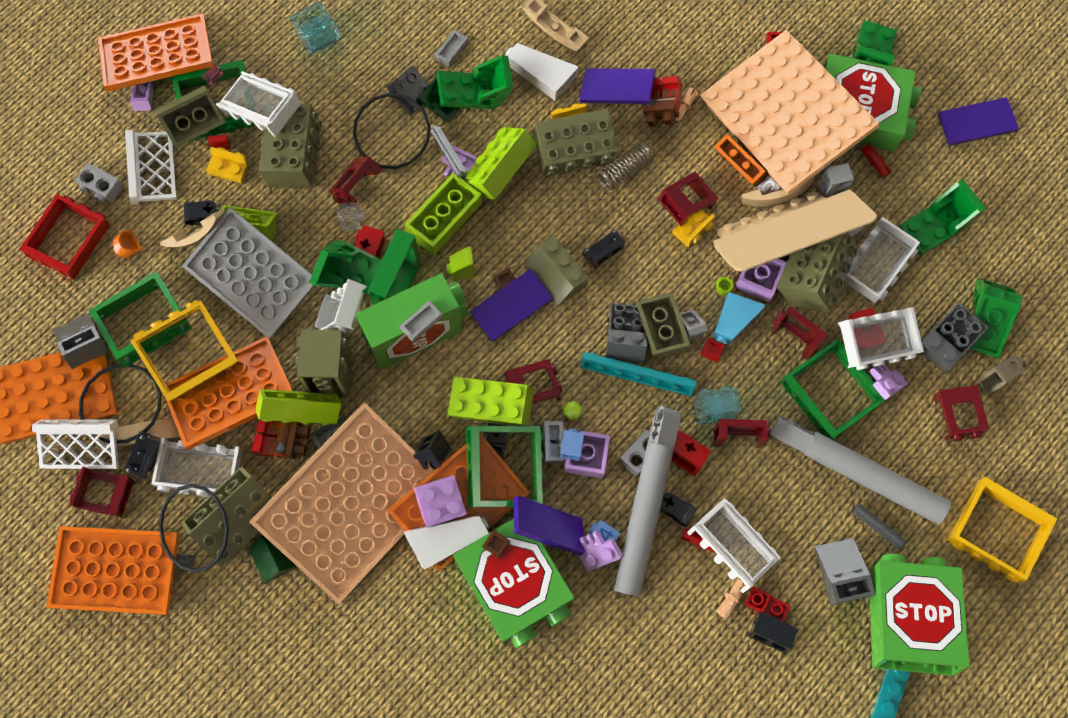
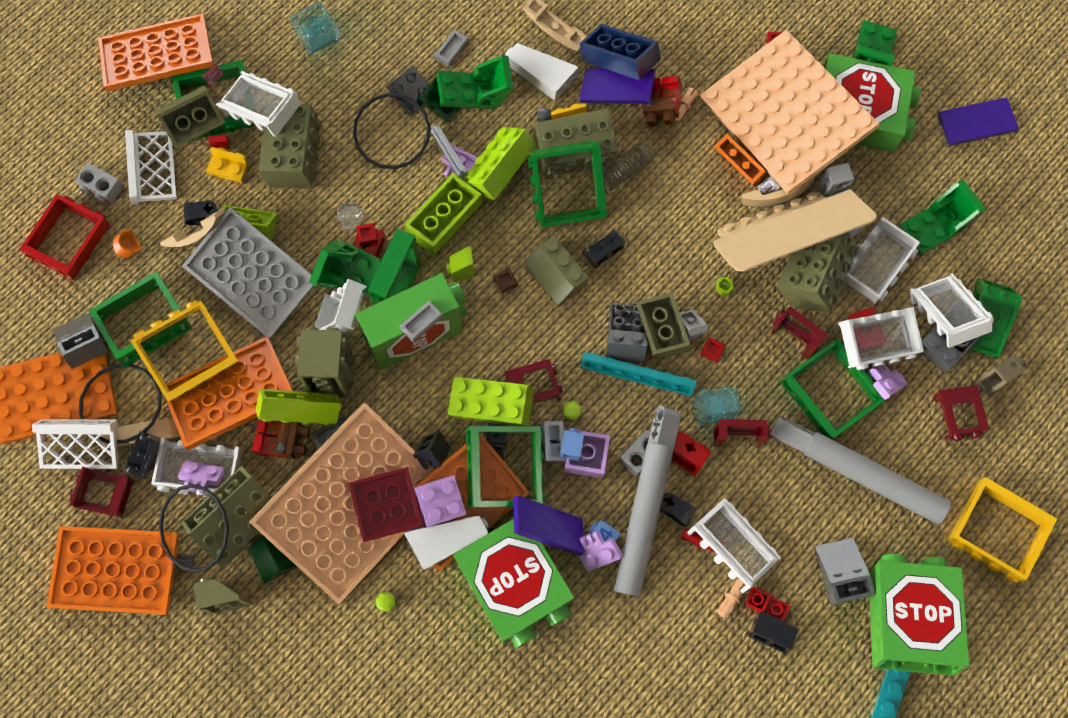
lavender slope [130,81,154,111] -> none
dark red window [329,157,382,204] -> none
dark purple tile [470,269,553,342] -> none
reddish brown tile [482,529,511,559] -> none
dark red window [658,171,719,226] -> none
yellow bracket [672,210,715,247] -> none
medium azure slope [712,292,765,344] -> none
lavender brick [735,259,787,302] -> none
dark grey axle [853,504,906,549] -> none
red pin [860,143,892,178] -> none
none -> lavender hinge [178,460,224,493]
none -> olive slope [194,577,253,614]
none -> dark red plate [348,467,423,543]
none -> red tile [356,223,378,246]
none -> lime tile [376,592,396,612]
none -> green window [528,140,607,228]
none -> dark grey hinge [537,108,551,122]
none -> dark blue brick [579,24,661,80]
none -> white window [910,273,994,348]

